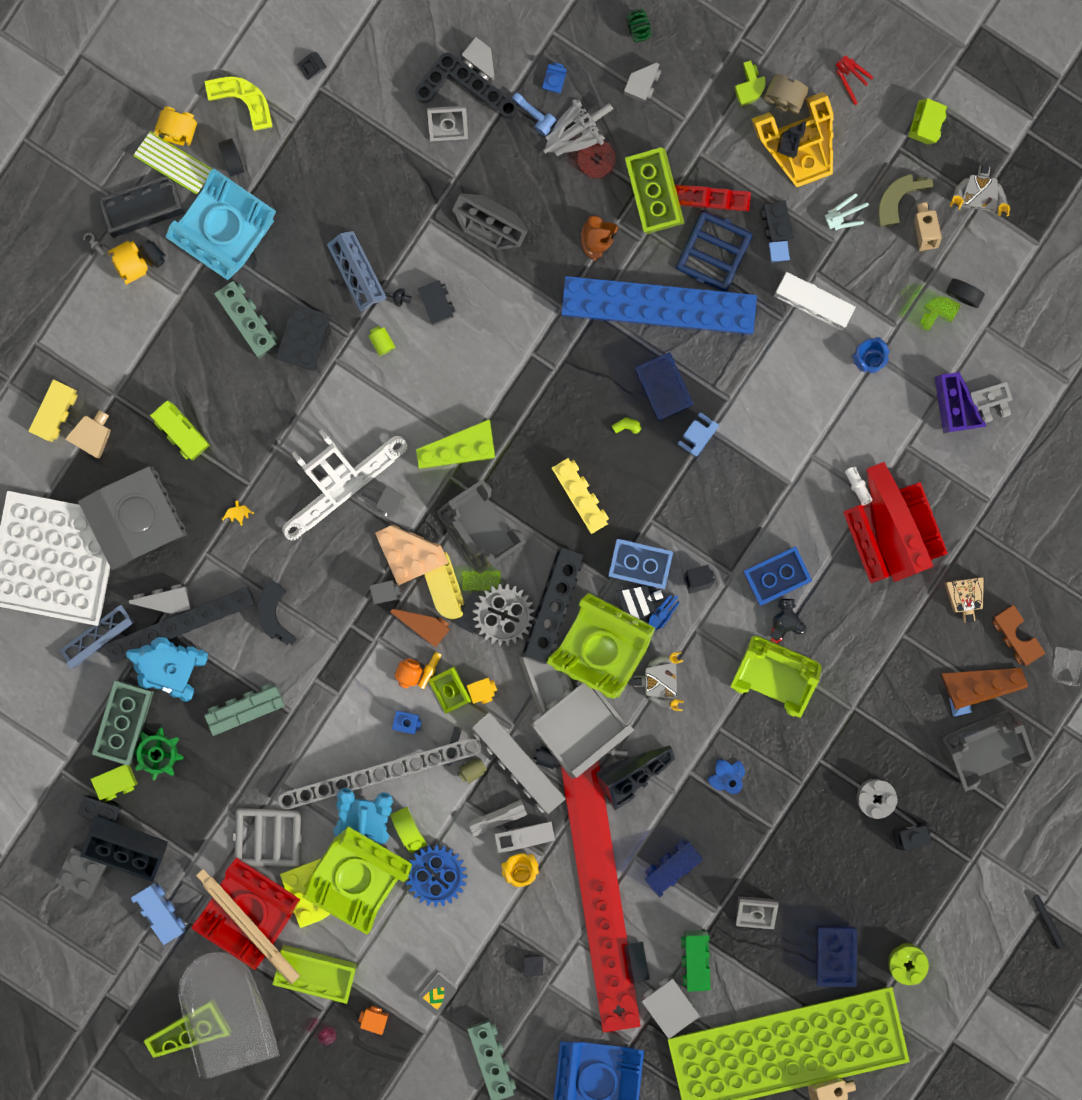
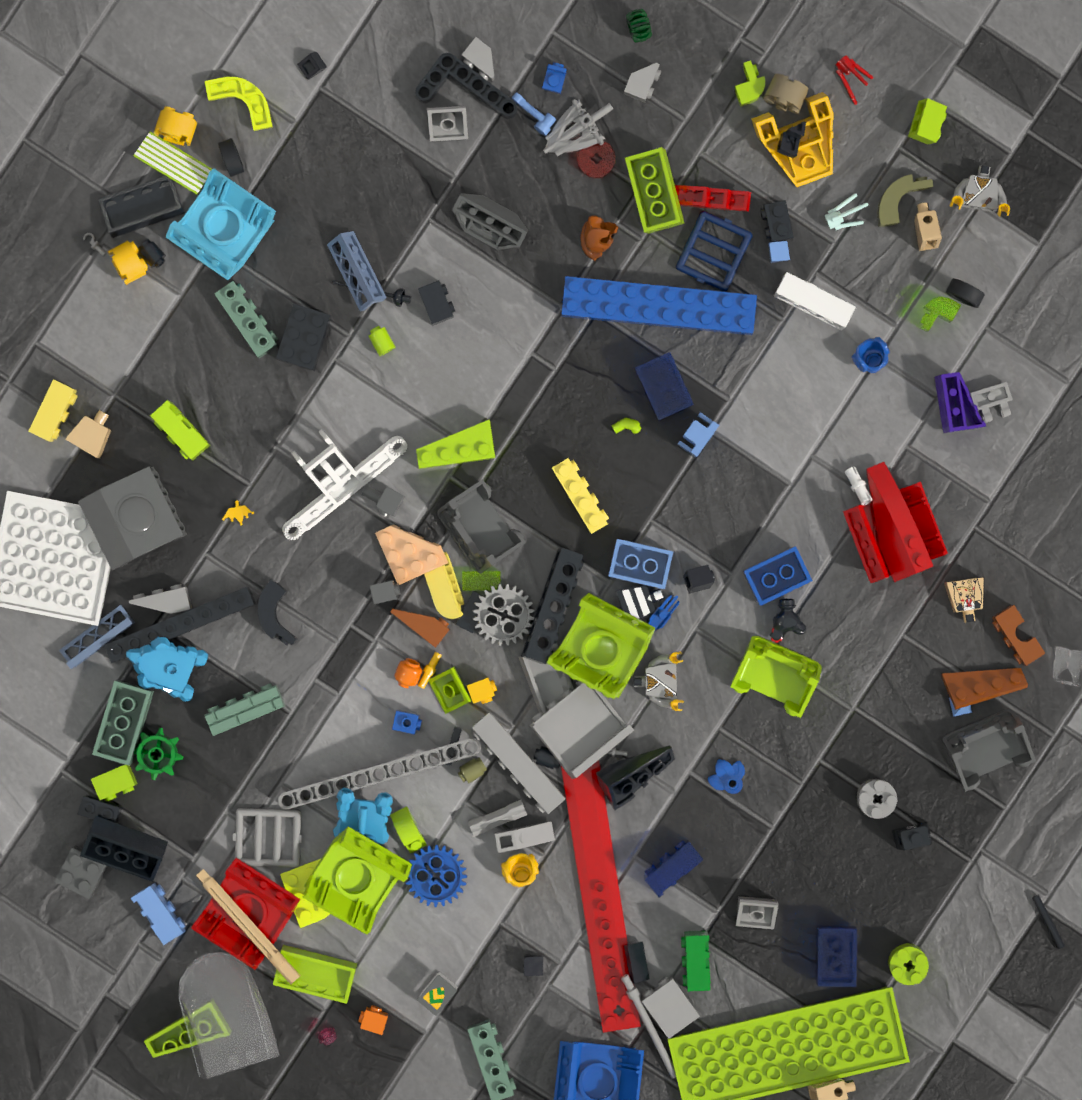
none -> light grey bar [621,974,676,1078]

